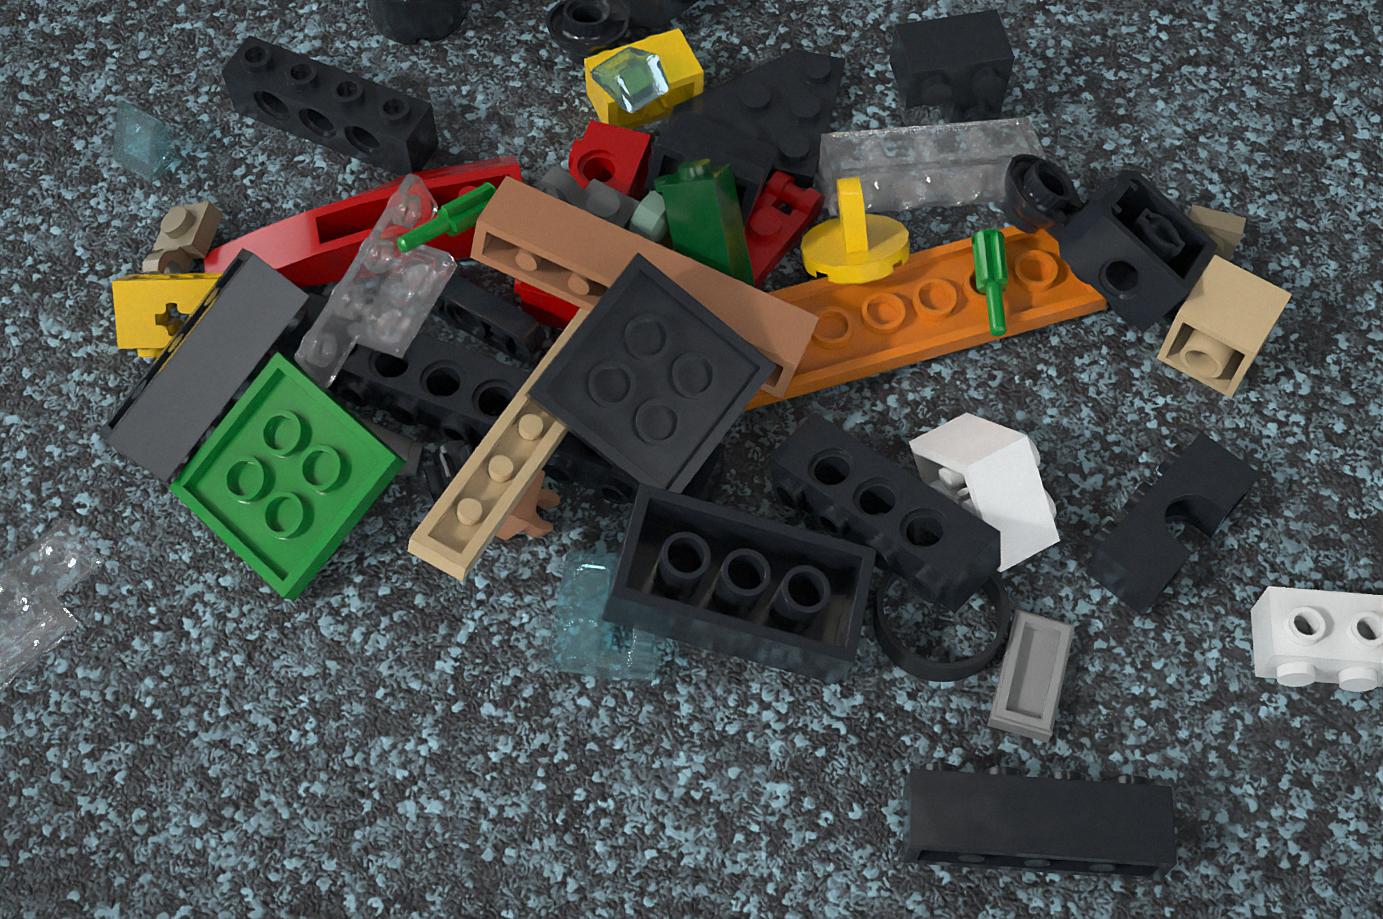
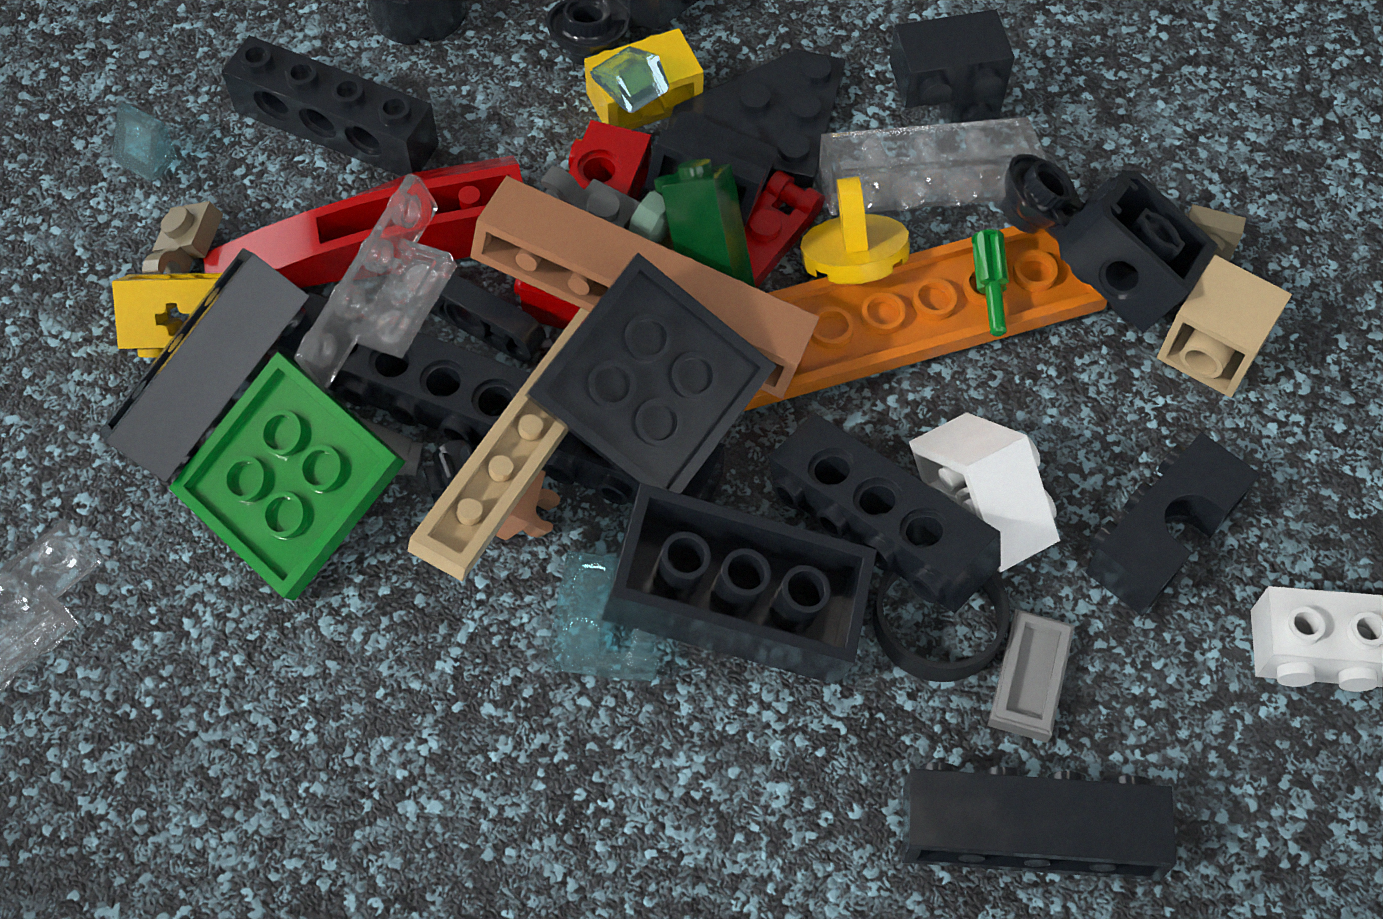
green axle [397,182,497,253] -> none

